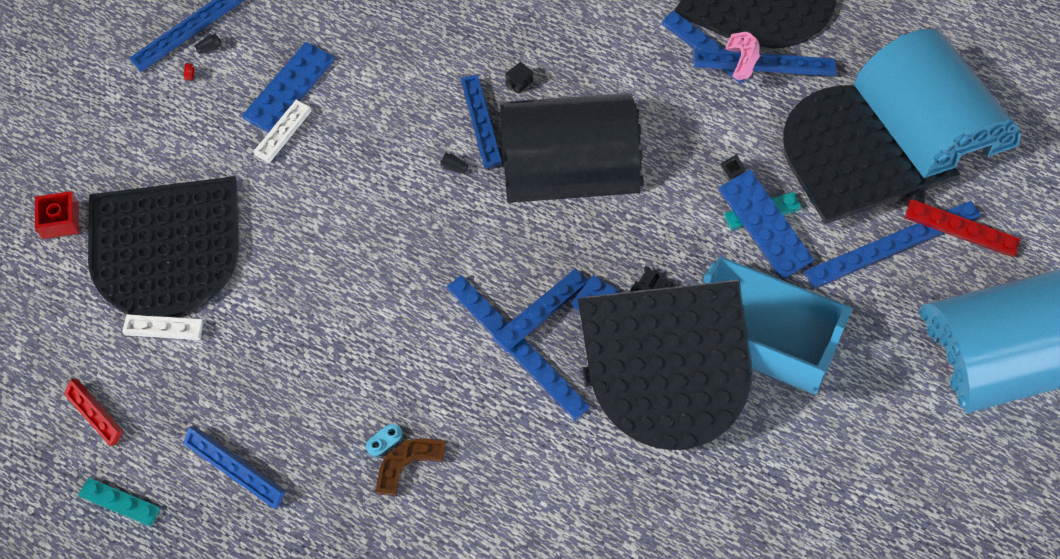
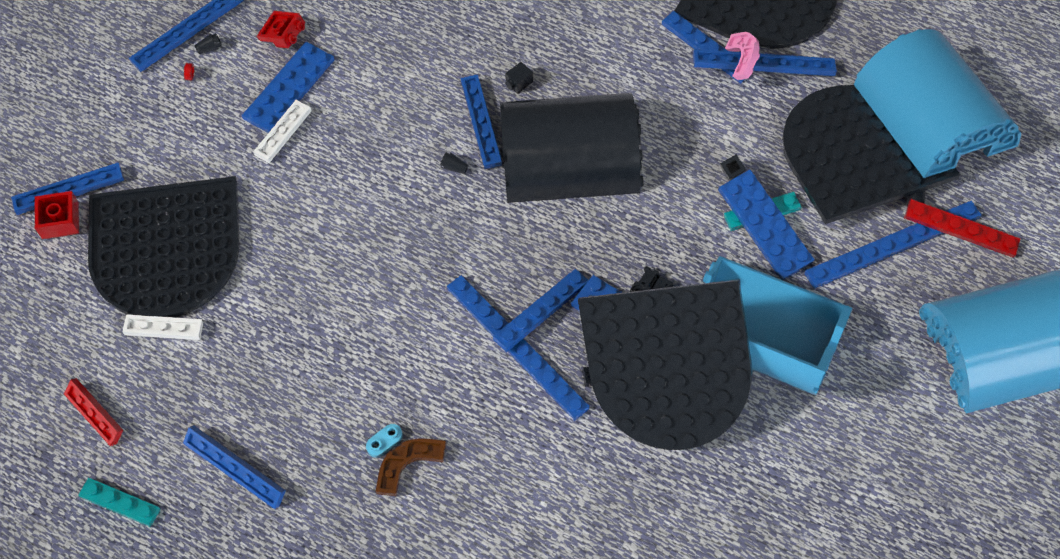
none -> blue plate [11,163,124,215]
none -> red plate [257,11,306,48]

